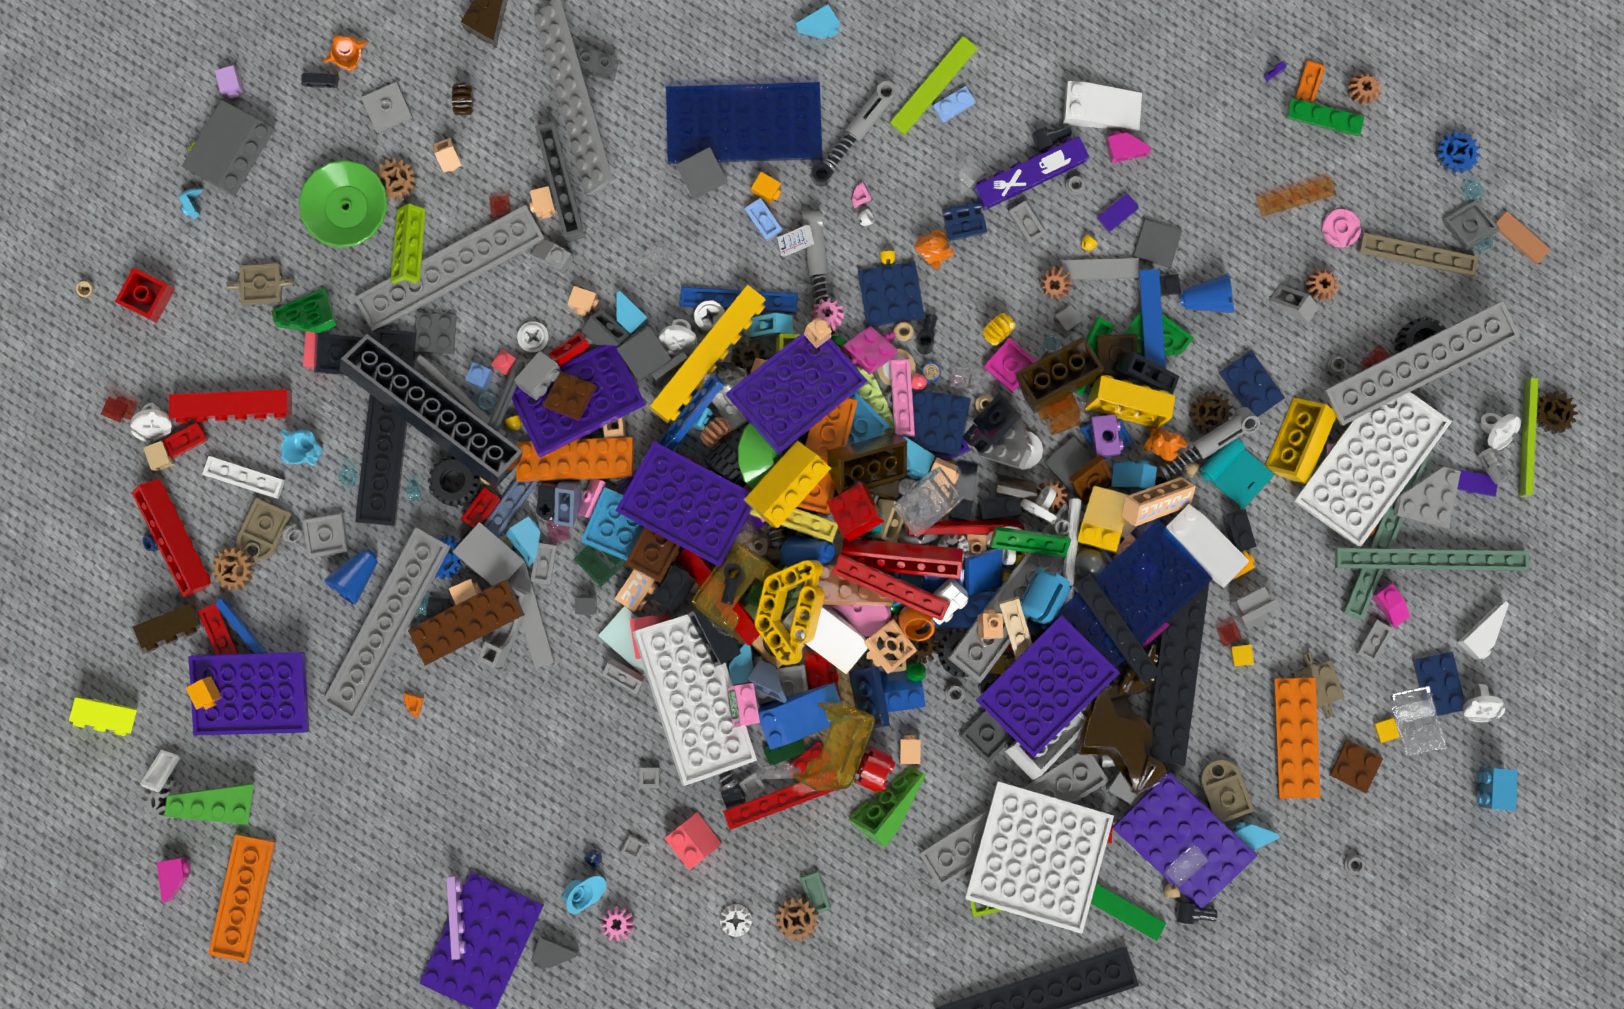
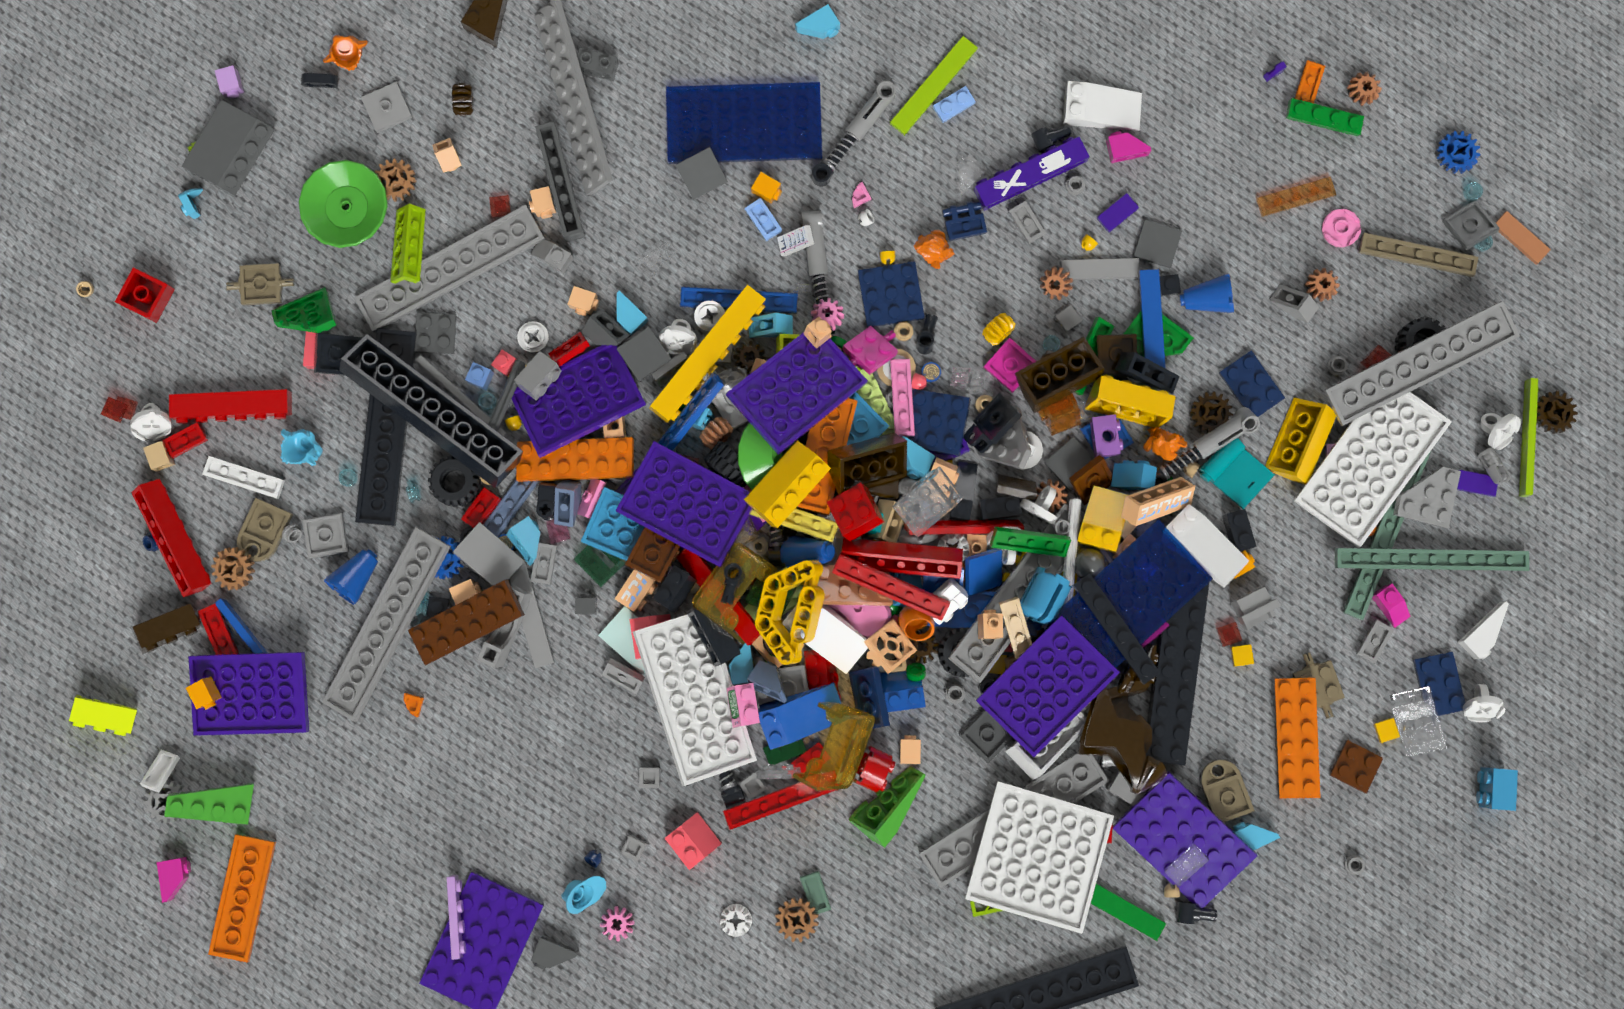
reddish brown plate [543,371,597,421] -> none

